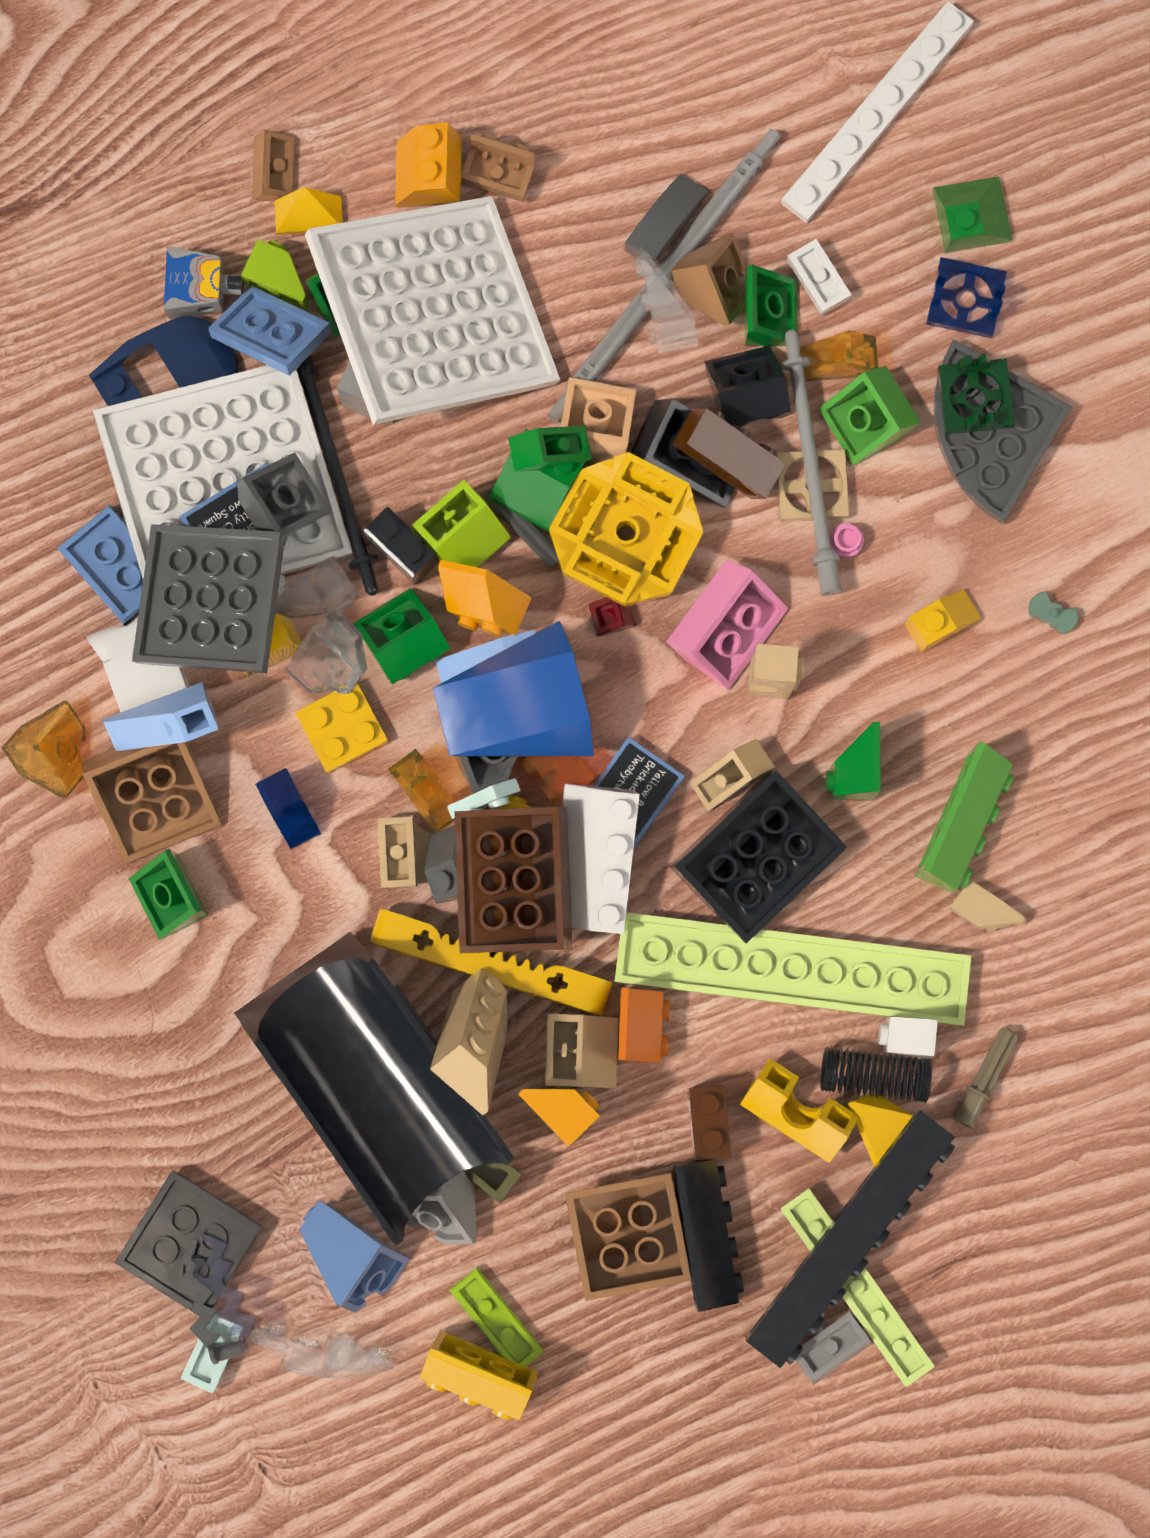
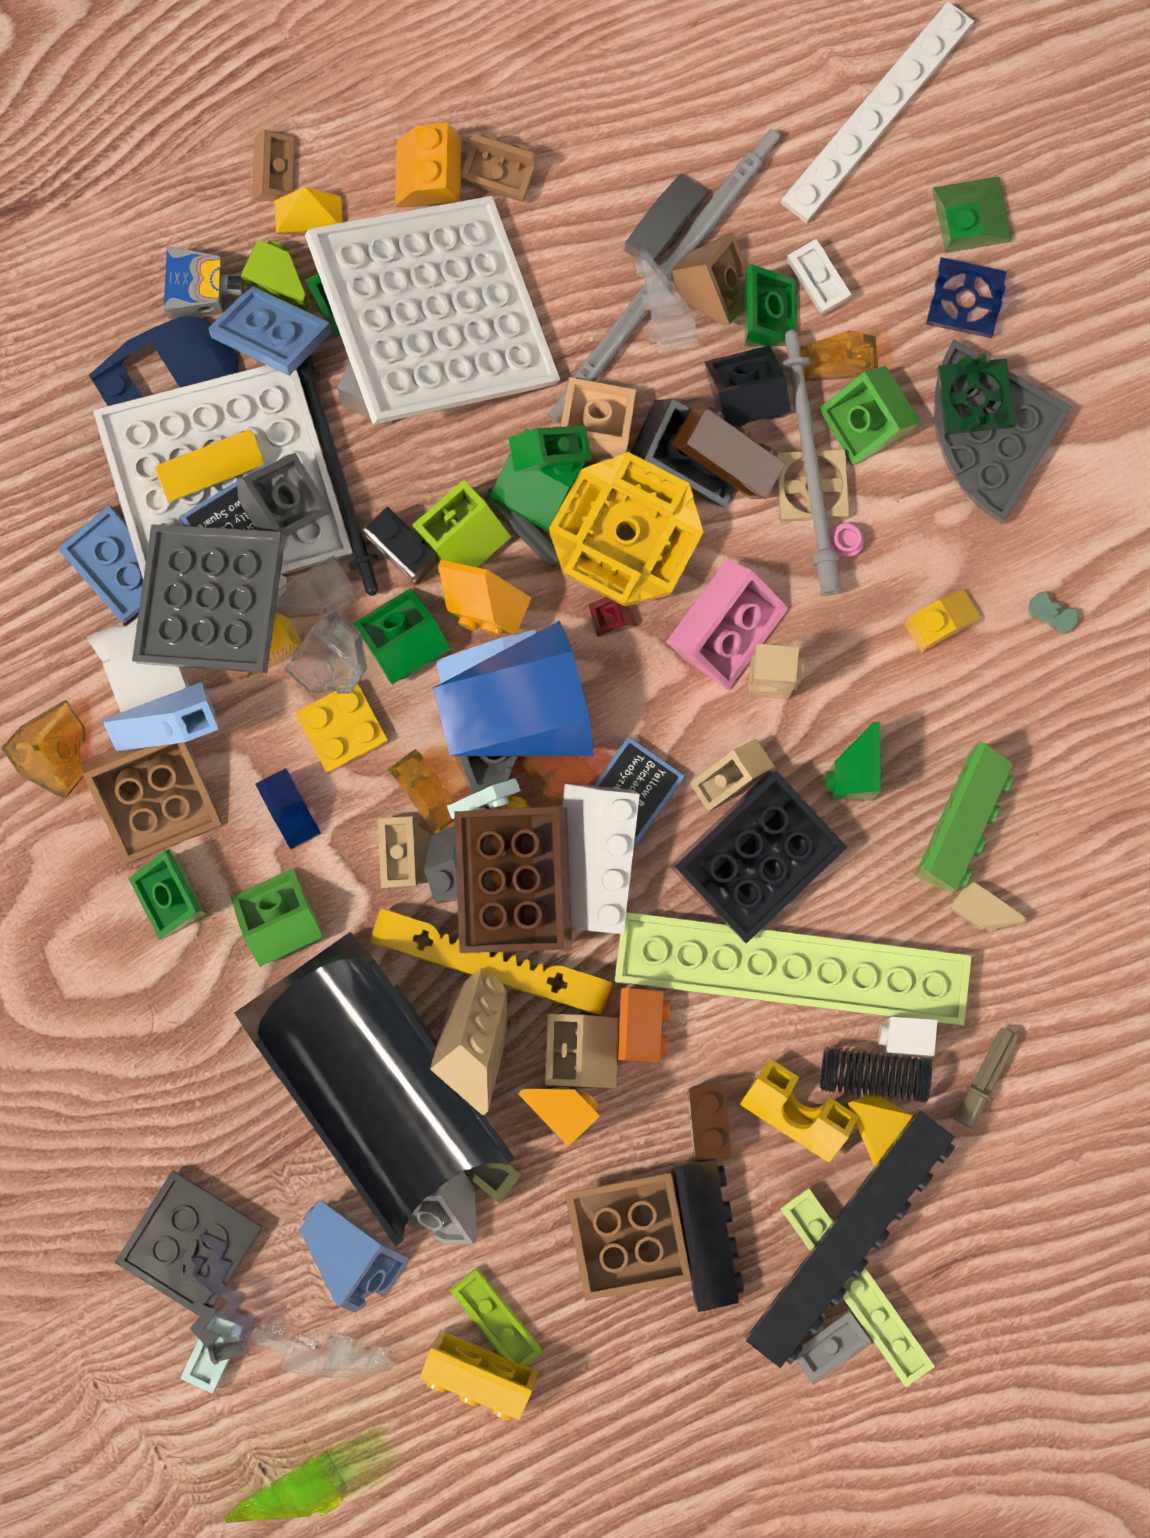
none -> yellow slope [155,429,264,503]
none -> clear neon green slope [223,1450,347,1523]
none -> bright green slope [230,868,323,967]

